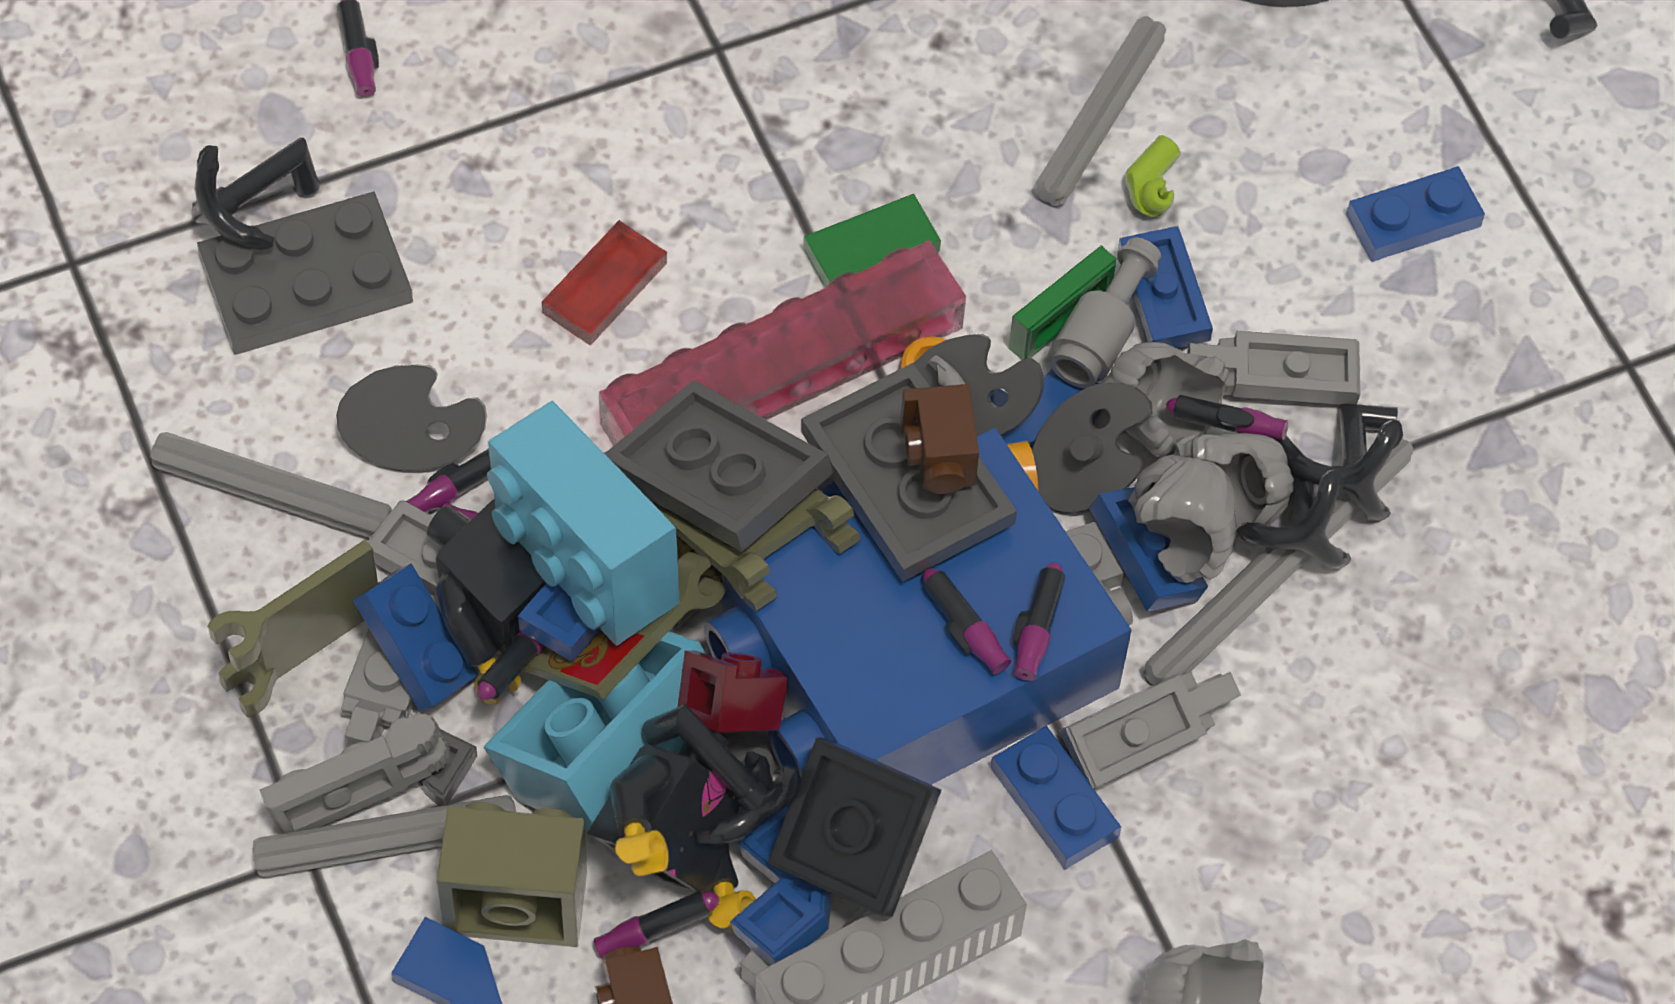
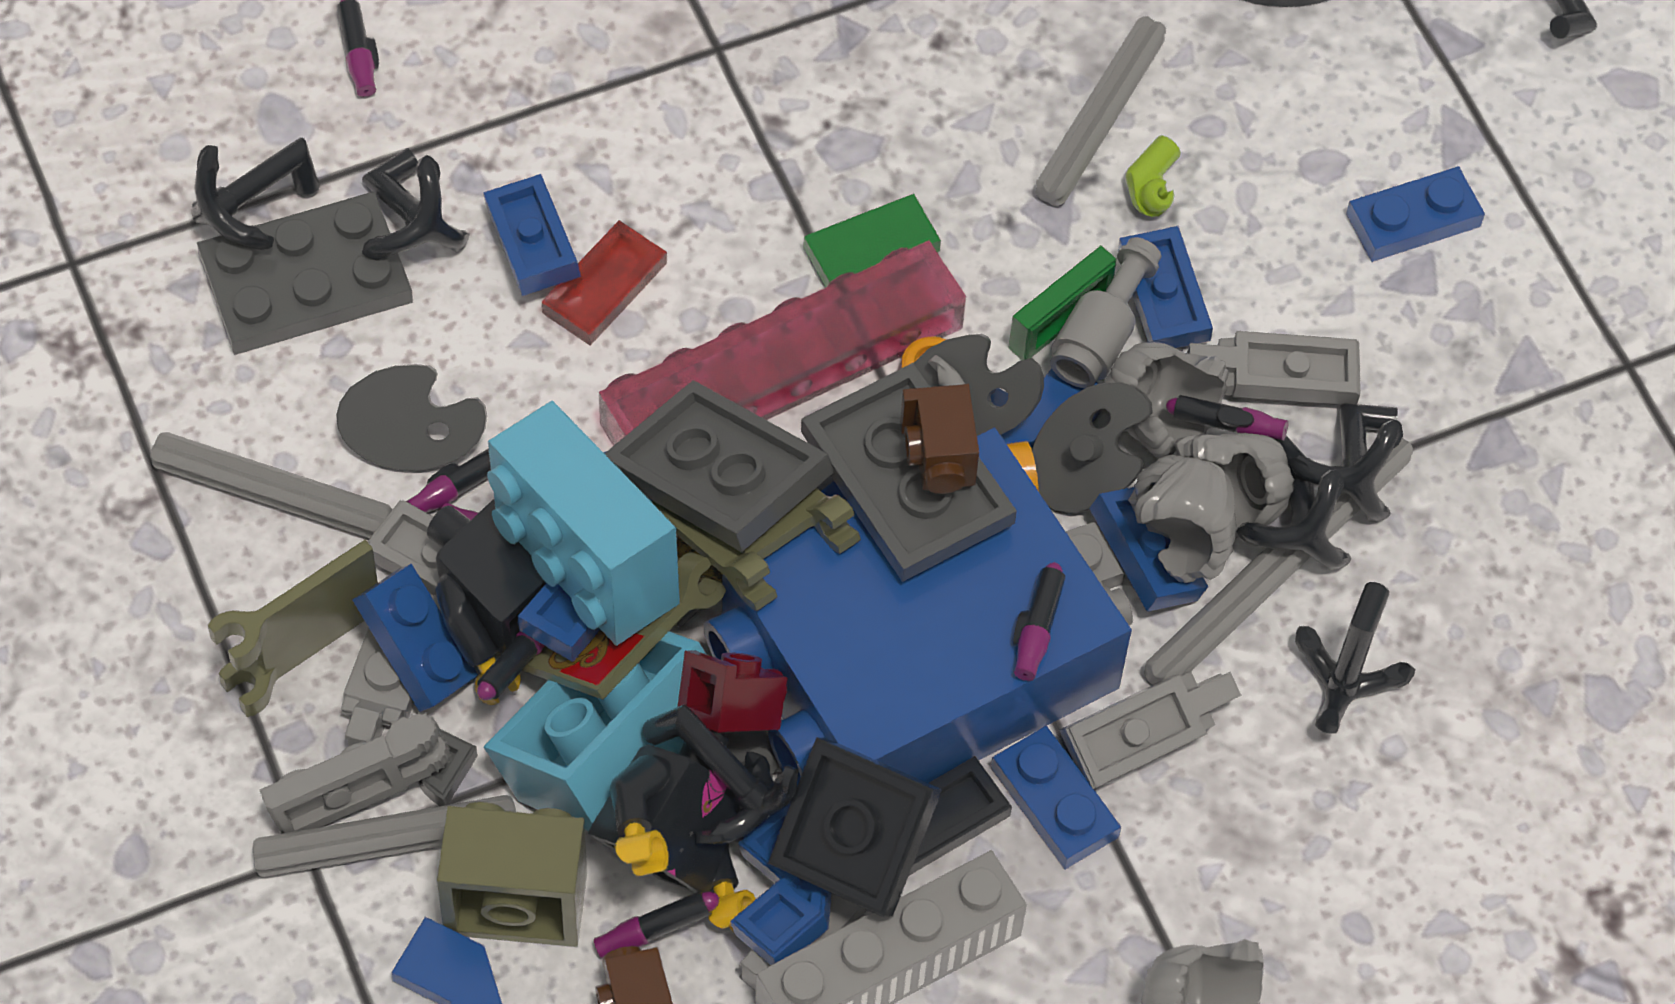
piece [923,568,1011,674] -> none
none -> black piece [362,148,470,260]
none -> blue plate [483,174,581,296]
none -> black tile [909,756,1012,876]
none -> black piece [1295,582,1416,734]

